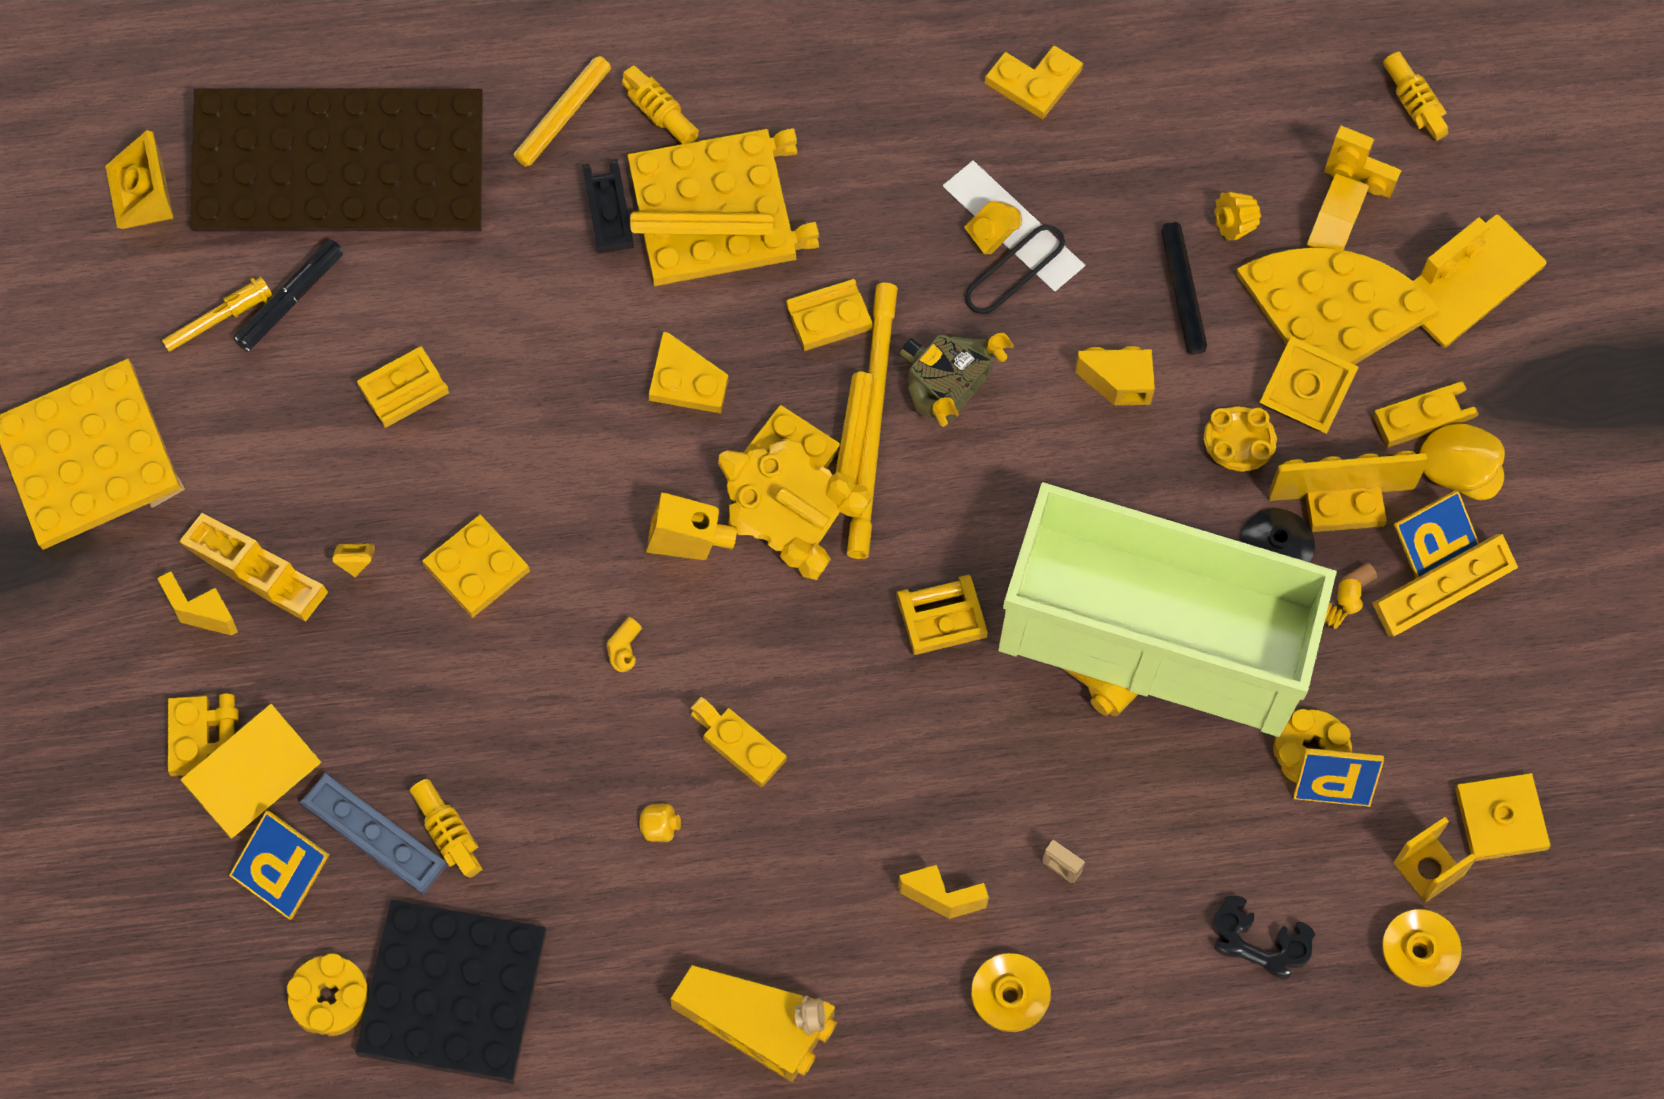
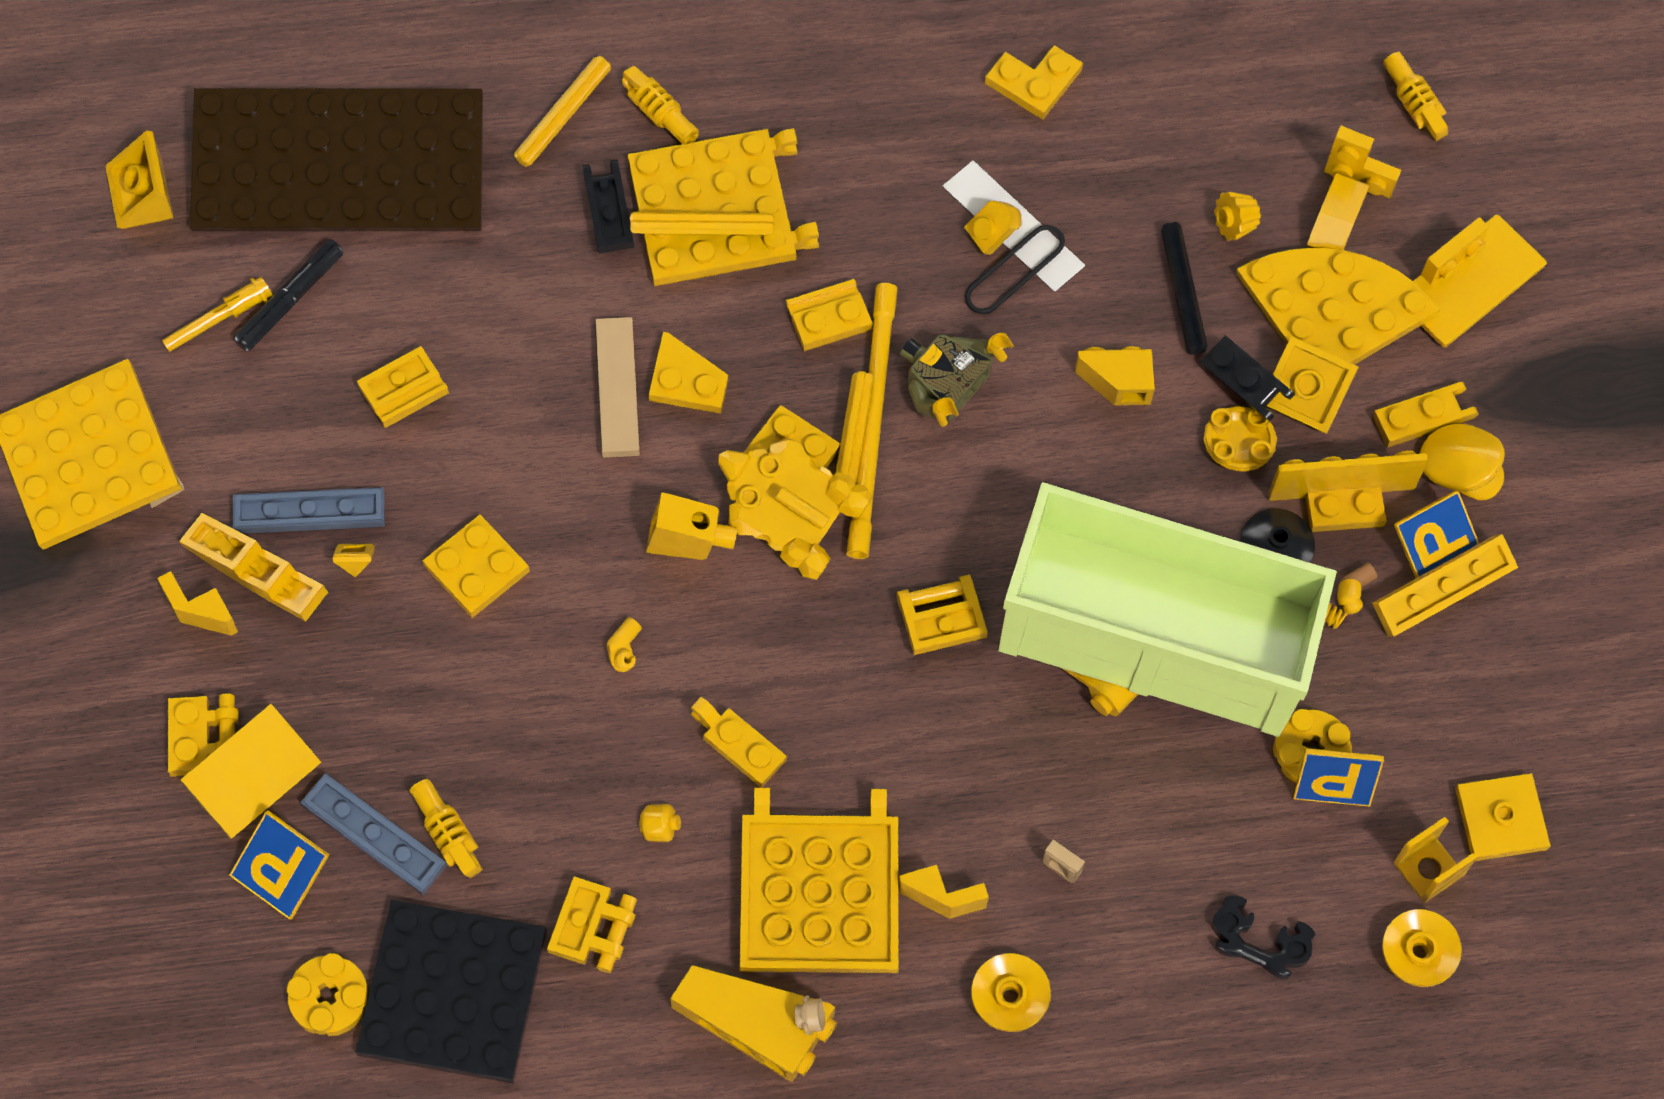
none -> sand blue tile [233,487,385,534]
none -> yellow plate [547,877,637,973]
none -> tan tile [596,317,640,458]
none -> yellow plate [740,788,898,973]
none -> black hinge [1200,335,1295,422]

